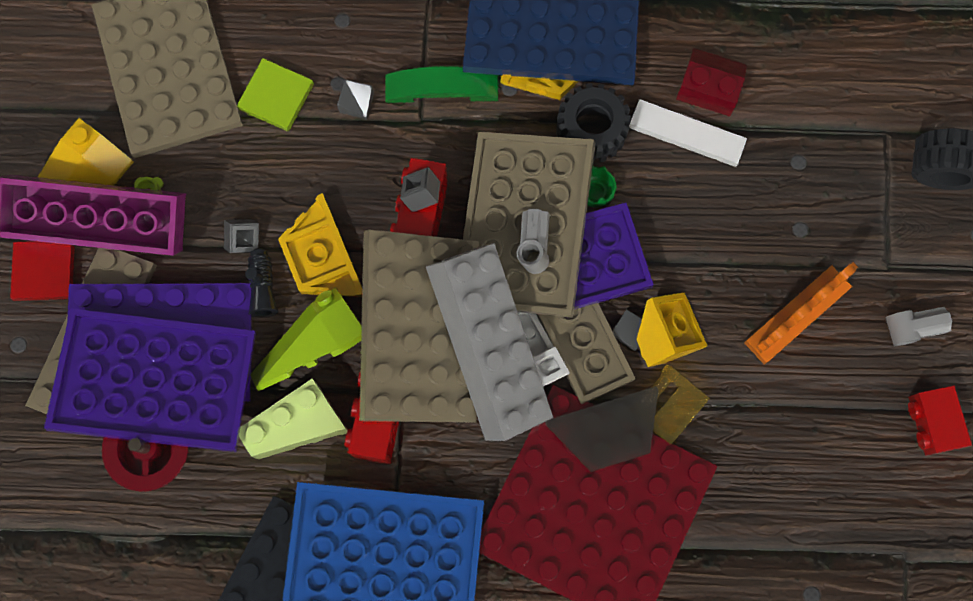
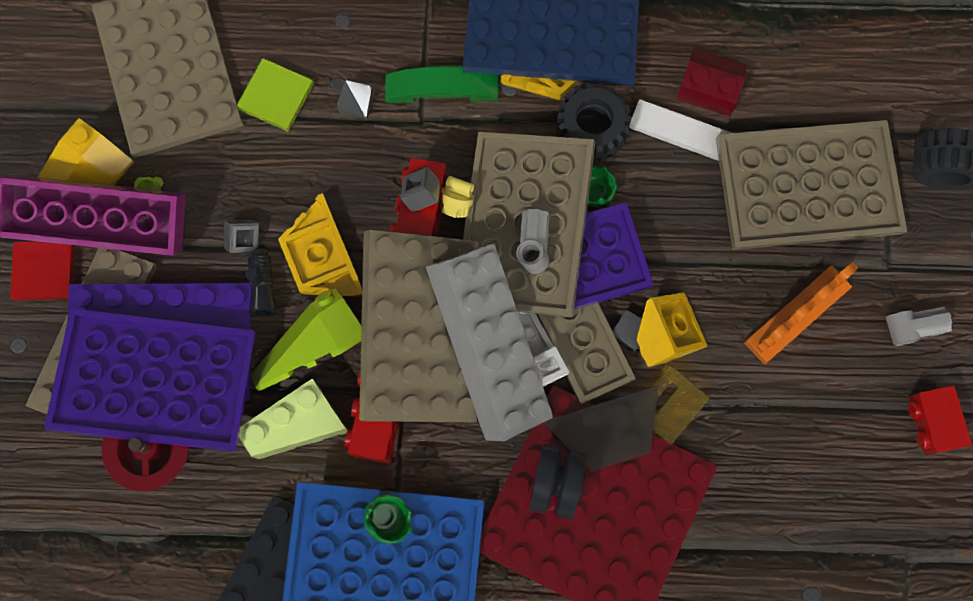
none -> green hair [363,494,412,544]
none -> light yellow piece [440,176,474,218]
none -> black wheel [528,443,587,521]
none -> dark tan plate [716,120,907,250]

